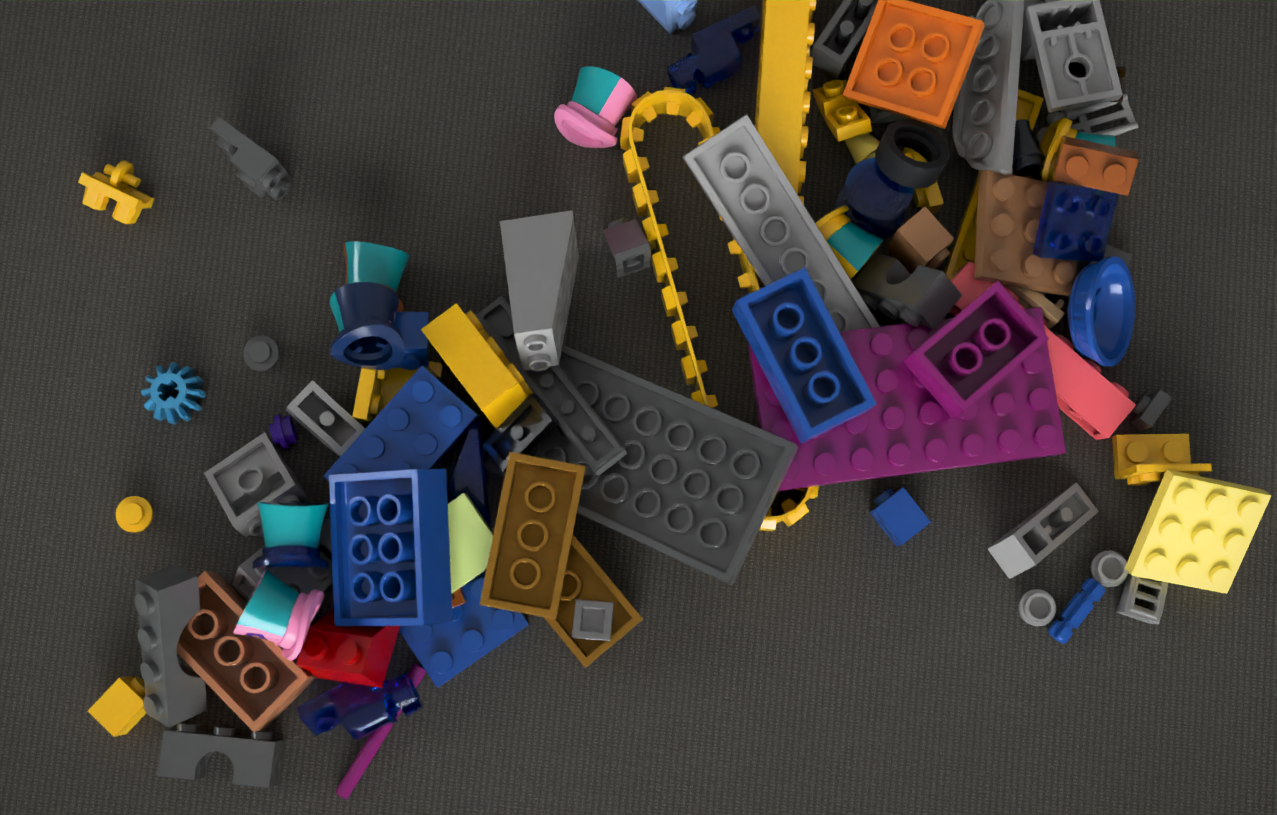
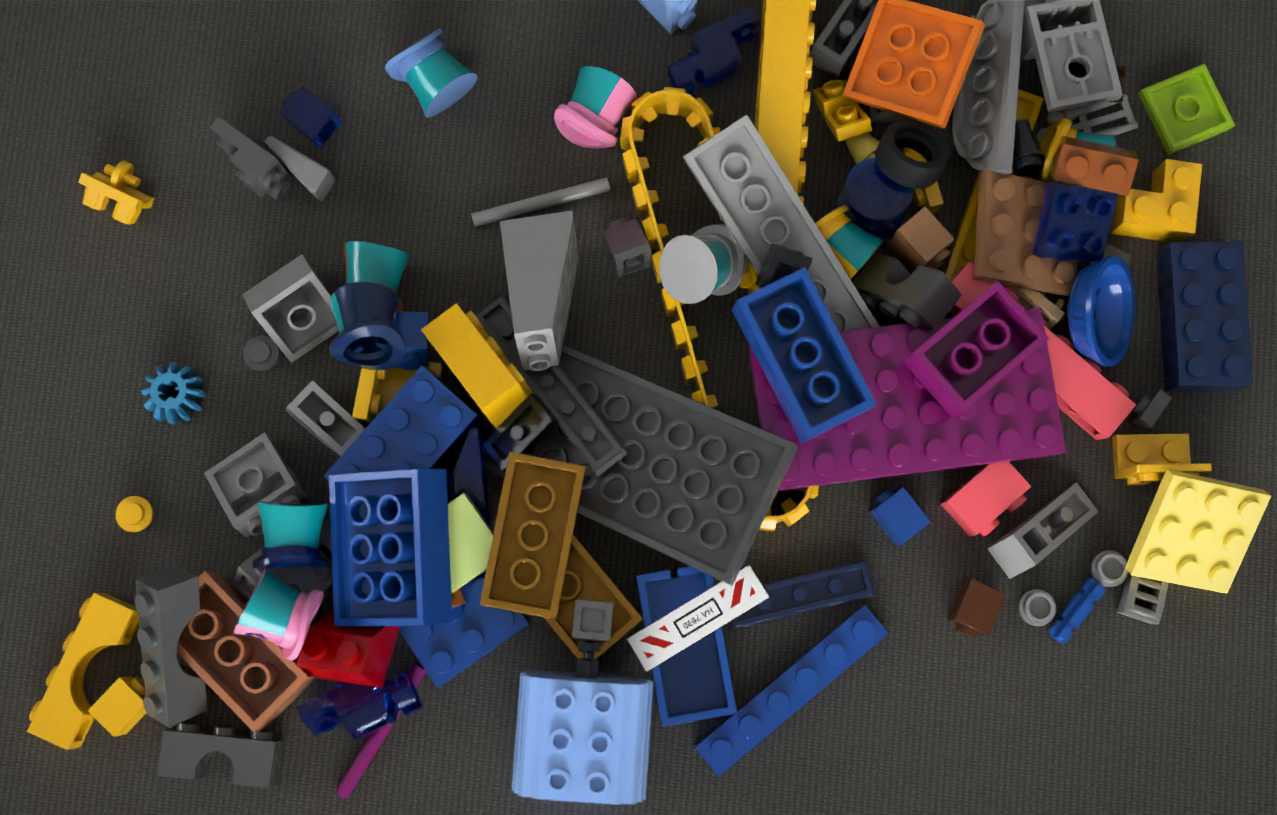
dark purple plate [269,414,298,450] -> none
none -> yellow arch [27,593,139,750]
none -> light grey slope [242,254,339,363]
none -> light grey slope [265,136,336,202]
none -> clear blue brick [280,86,342,149]
none -> hat [385,28,477,118]
none -> light grey bar [471,177,611,227]
none -> light blue piece [512,640,654,804]
none -> white sticker [627,565,769,672]
none -> blue piece [636,566,737,727]
none -> light grey hat [659,224,747,304]
none -> blue plate [695,605,889,777]
none -> dark blue tile [730,560,875,629]
none -> black panel [755,243,813,288]
none -> coral brick [940,461,1032,537]
none -> reddish brown brick [948,579,1006,639]
none -> yellow brick [1110,159,1202,242]
none -> lime tile [1138,63,1235,155]
none -> dark blue brick [1156,241,1253,392]

